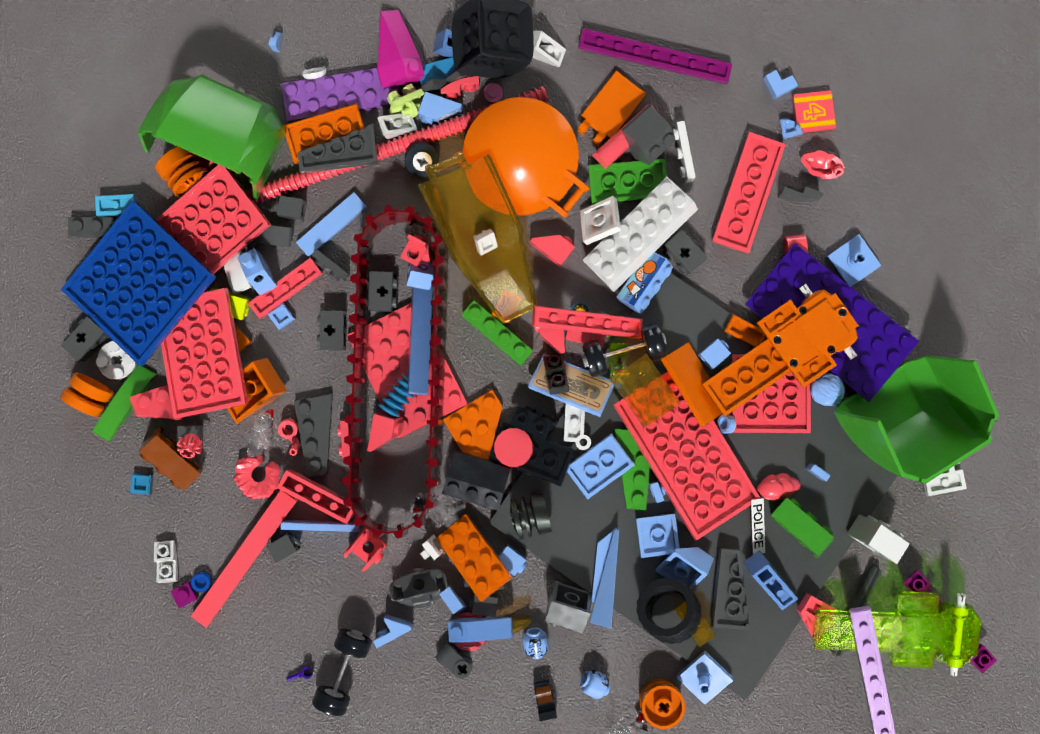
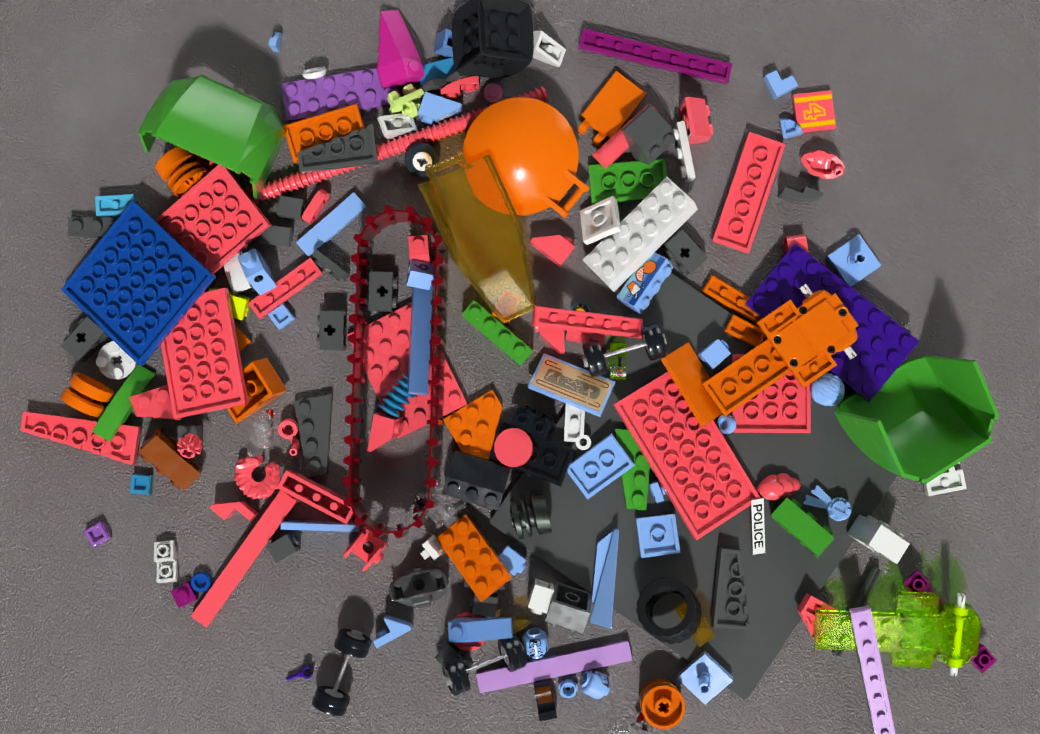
coral plate [337,421,351,458] -> none
coral bracket [401,234,428,266] -> none
light blue piece [439,587,468,615] -> none
white tile [473,229,498,256] -> none
pearl dark grey slope [543,354,569,395] -> none
clear yellow brick [609,354,680,427] -> none
light blue slope [655,547,714,589] -> none
medium blue slope [744,550,798,610] -> none
light blue tile [806,463,830,481] -> none
none -> coral wing [20,412,141,465]
none -> medium lavender tile [84,521,112,548]
none -> coral slope [210,500,259,521]
none -> coral beam [302,188,330,224]
none -> black axle [442,633,527,696]
none -> lavender tile [476,640,632,693]
none -> white brick [528,578,554,615]
none -> light blue plate [559,679,578,698]
none -> coral slope [679,97,713,145]
none -> orange tile [701,275,762,327]
none -> light blue piece [803,485,852,521]

